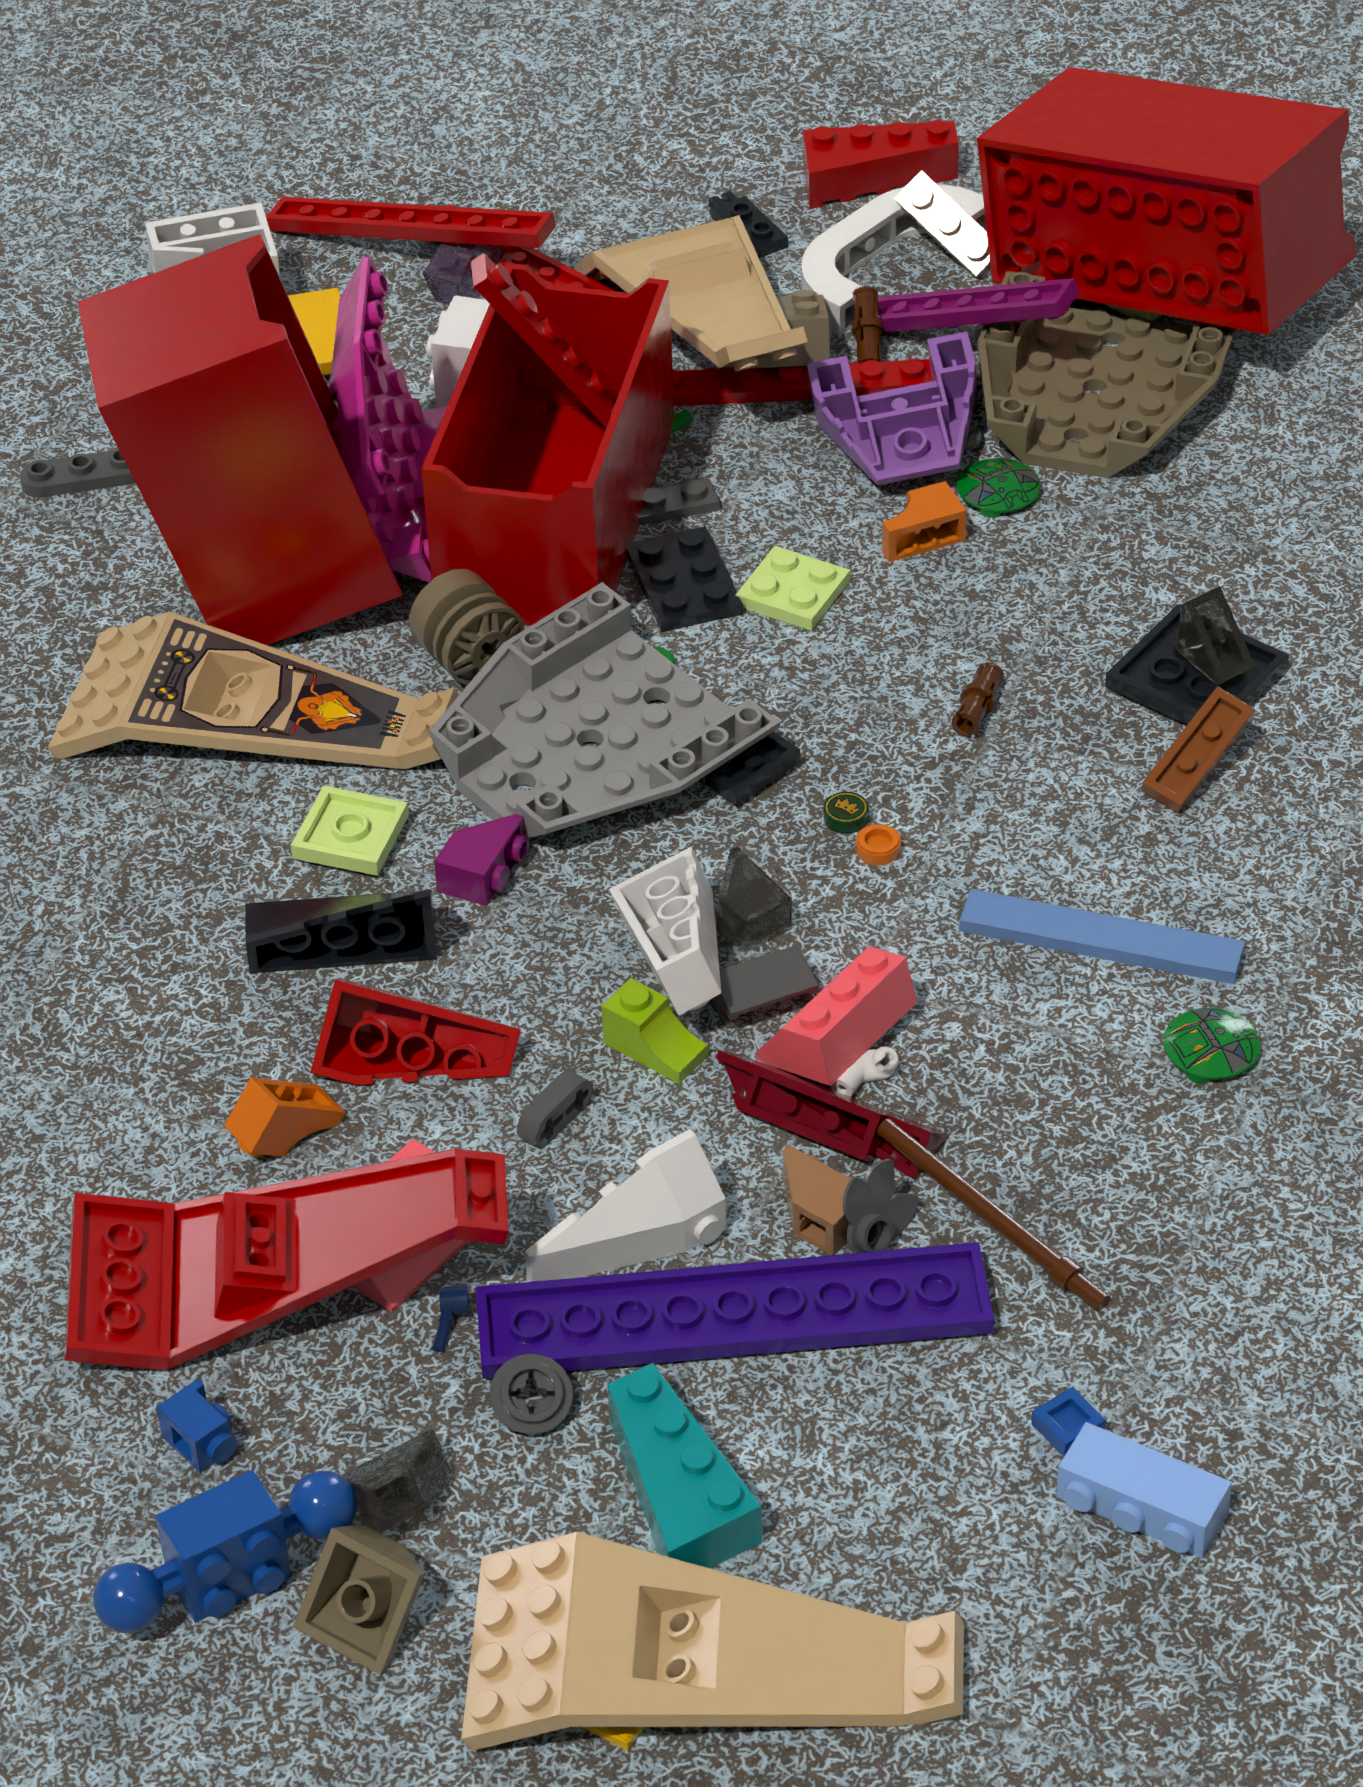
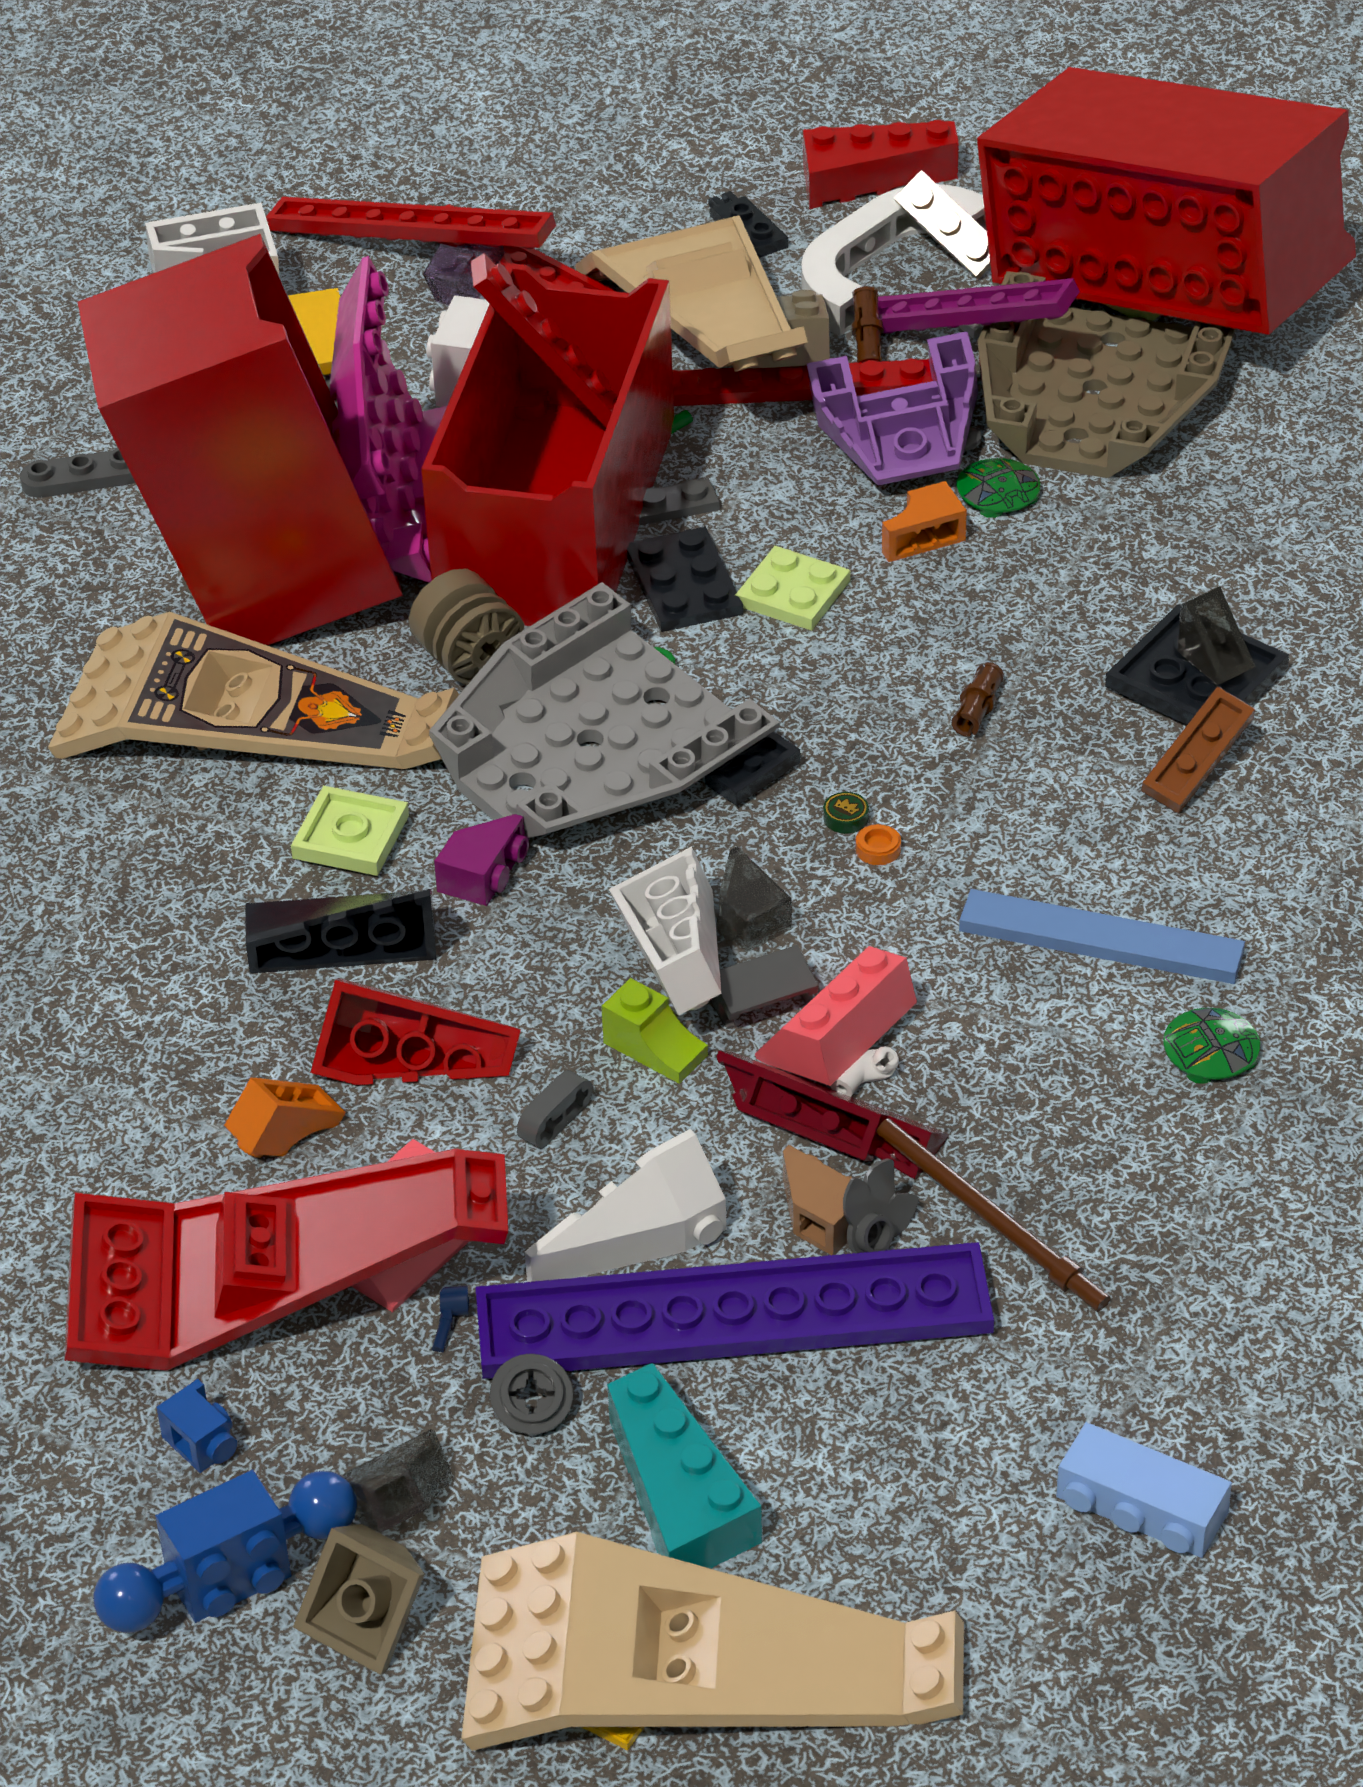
blue plate [1031,1386,1106,1457] -> none

